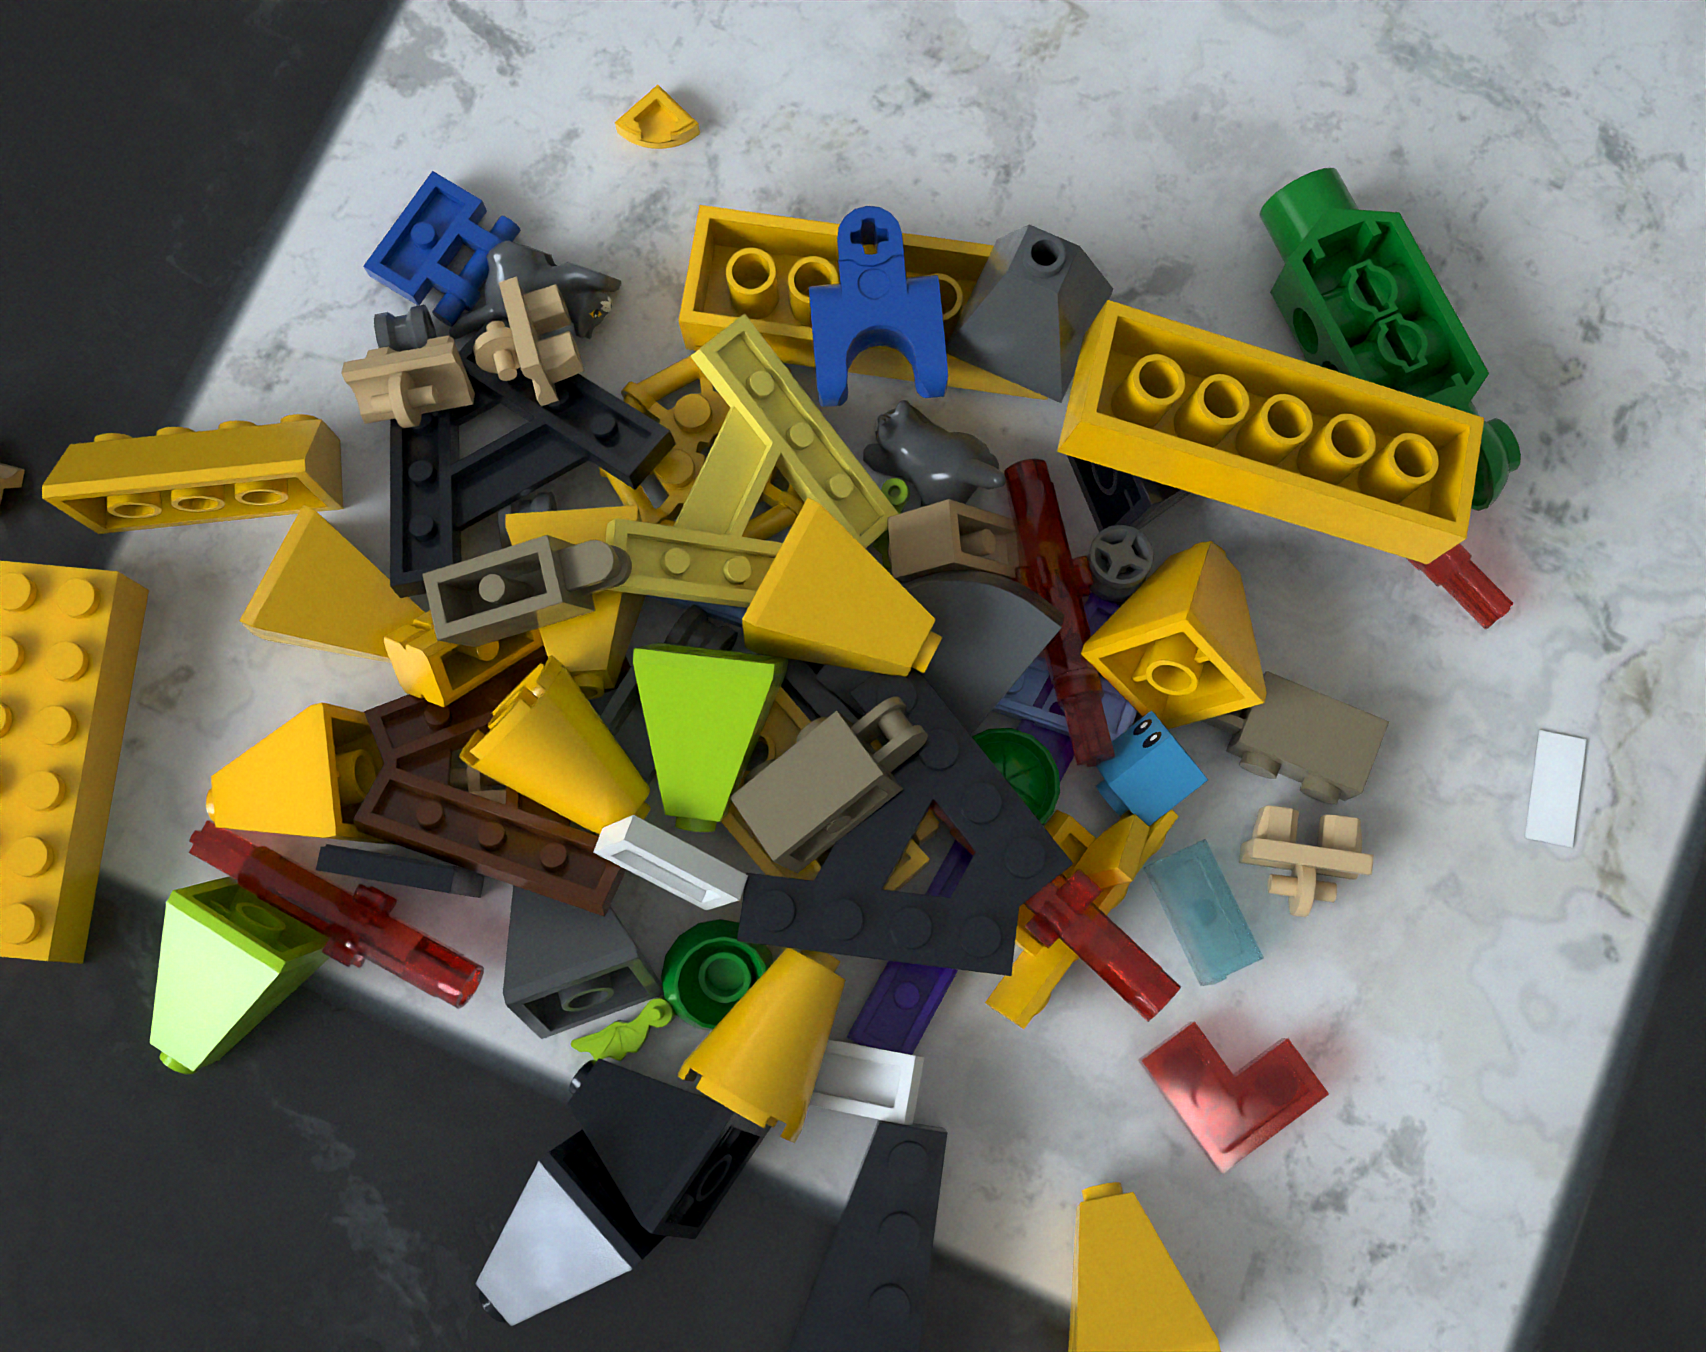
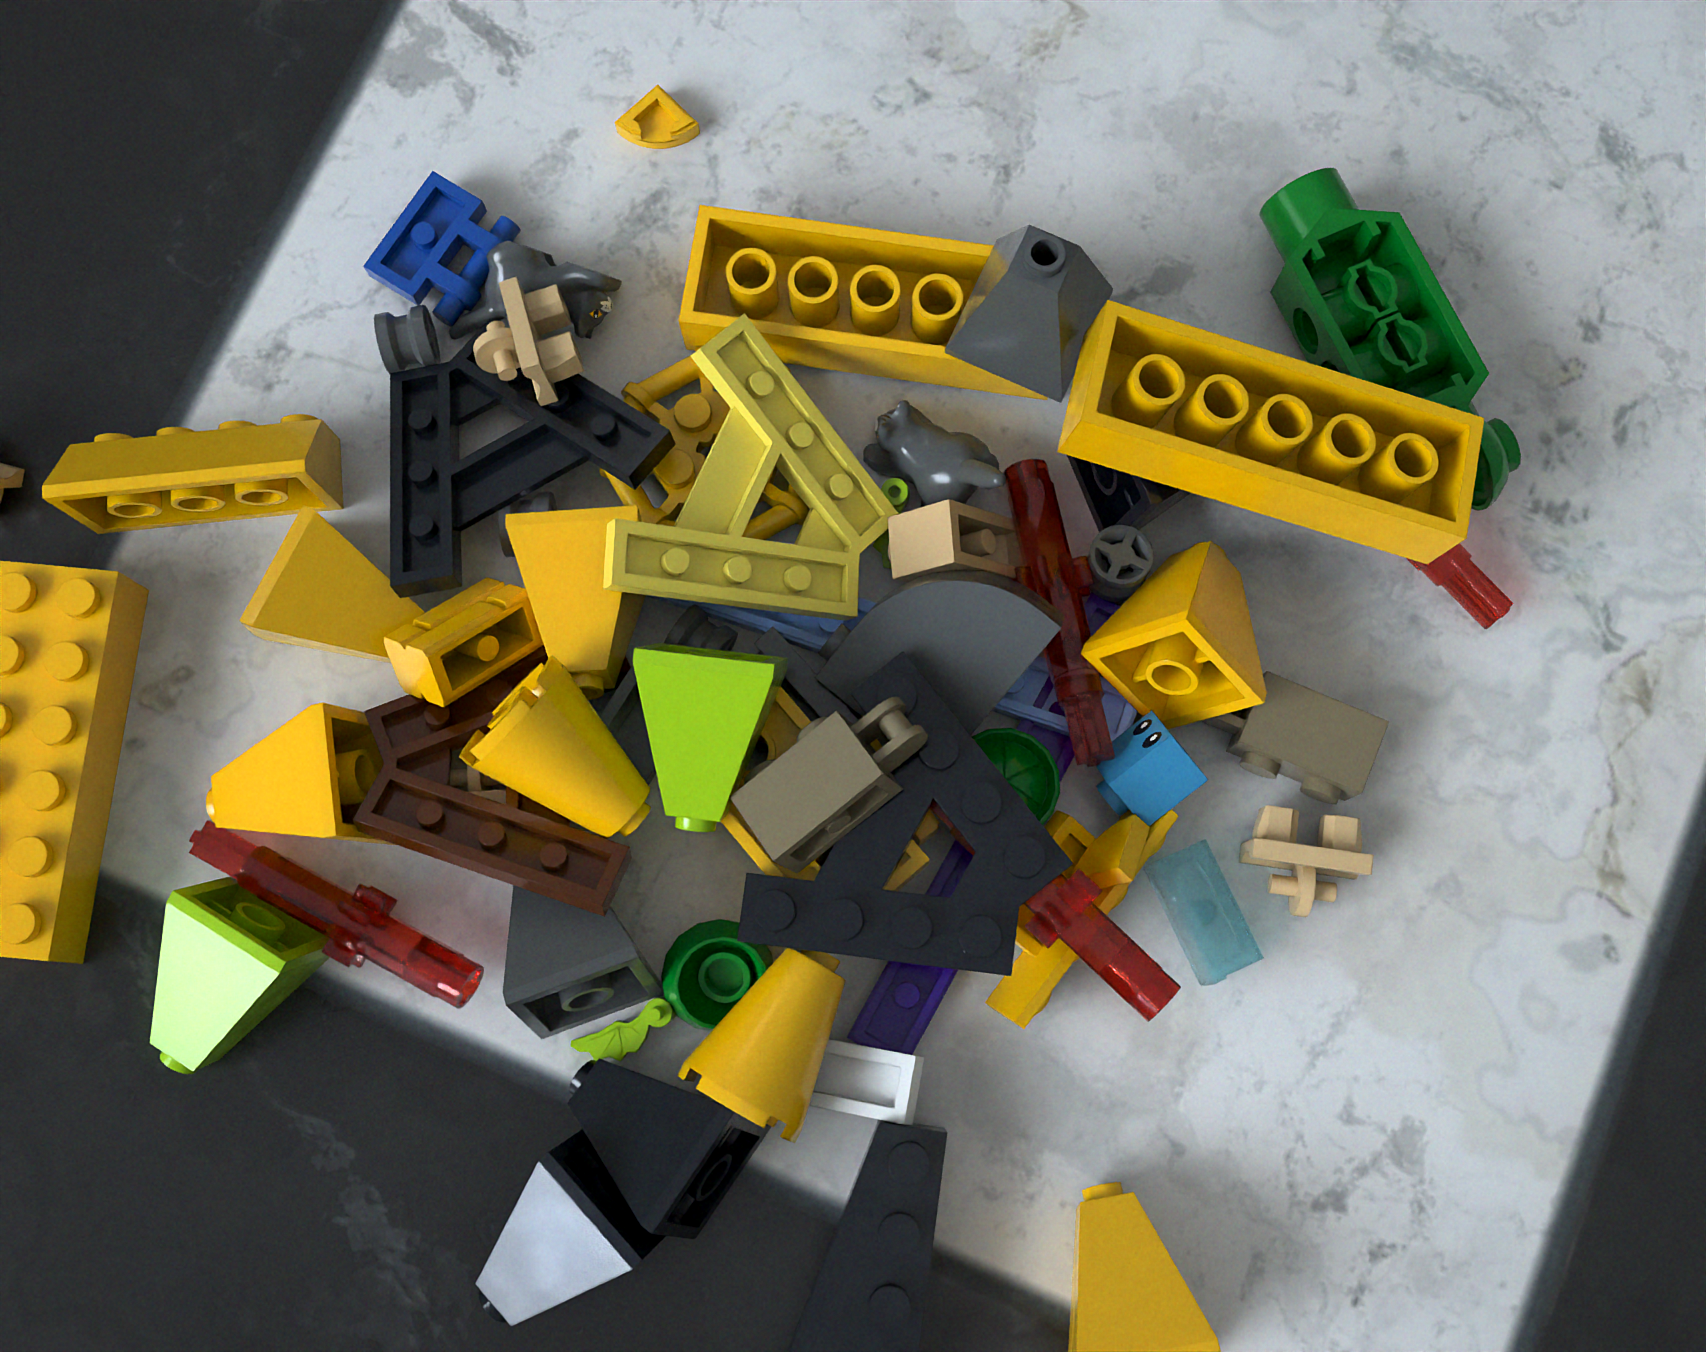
black tile [316,844,485,898] -> none
tan hips [341,335,475,428] -> none
dark tan brick [422,535,632,647] -> none
white tile [593,815,748,911] -> none
yellow slope [742,498,943,678] -> none
blue piece [809,206,948,407] -> none
clear red plate [1138,1021,1329,1174] -> none
white sticker [1525,730,1587,848] -> none

